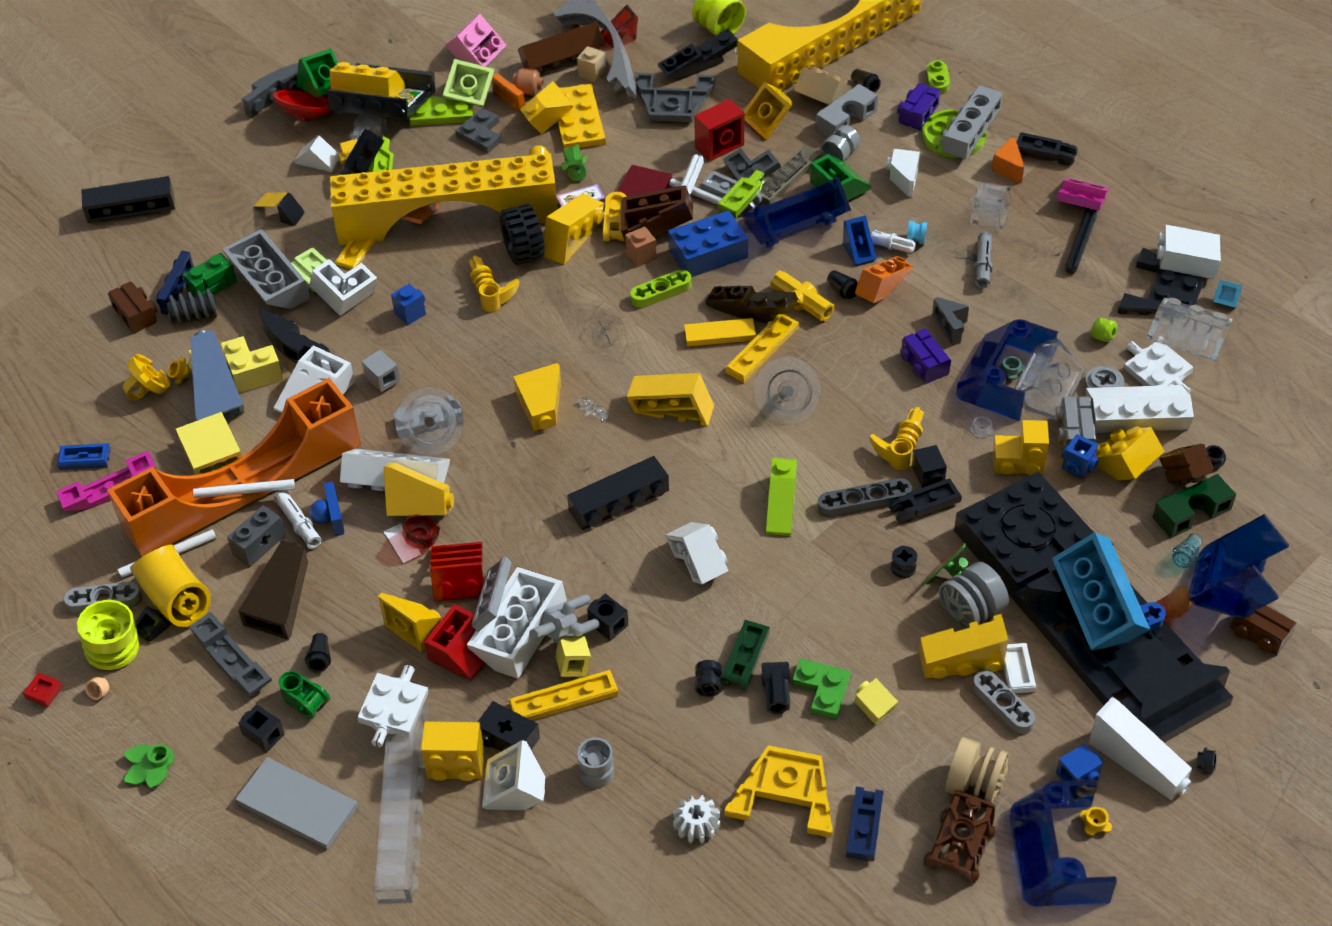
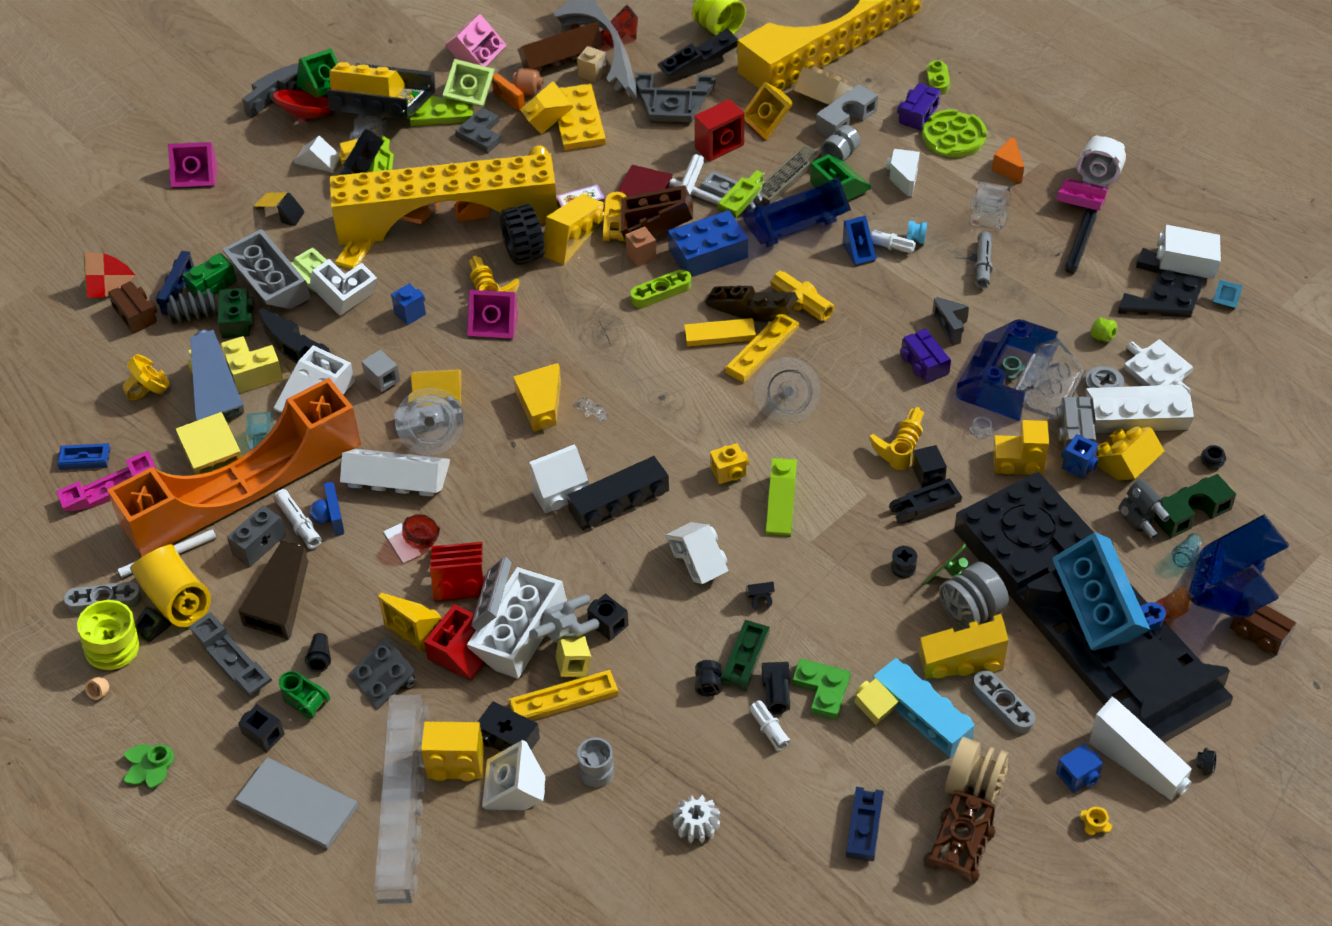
red plate [23,673,63,707] -> none
black brick [81,176,175,223] -> none
yellow plate [168,357,190,385] -> none
white bar [193,479,295,499] -> none
white plate [358,665,428,747] -> none
yellow slope [383,462,454,516] -> none
bright green hips [561,144,588,181] -> none
yellow wedge [627,373,714,427] -> none
dark grey plate [723,148,781,181] -> none
yellow wing [725,745,833,838] -> none
dark grey beam [818,478,912,517] -> none
black cone [827,270,858,299] -> none
black cone [851,69,881,93] -> none
orange slope [854,256,914,303] -> none
light grey brick [941,85,1003,160] -> none
white tile [1003,643,1036,694] -> none
clear blue windscreen [1009,779,1117,907] -> none
black hinge [1017,132,1078,166] -> none
clear slope [1147,298,1233,361] -> none
reddish brown brick [1159,443,1214,486] -> none
none -> shield [84,252,136,298]
none -> dark pink slope [168,142,218,187]
none -> dark green brick [218,288,255,339]
none -> clear light blue brick [246,412,274,450]
none -> dark grey hinge [349,637,416,709]
none -> yellow slope [411,369,461,409]
none -> orange slope [454,201,490,221]
none -> dark pink slope [467,290,518,338]
none -> white slope [529,444,589,514]
none -> yellow brick [710,443,749,484]
none -> black tile [745,582,775,609]
none -> white axle [750,700,791,751]
none -> medium azure brick [873,658,975,758]
none -> white brick [1077,136,1126,187]
none -> dark grey piece [1118,479,1170,540]

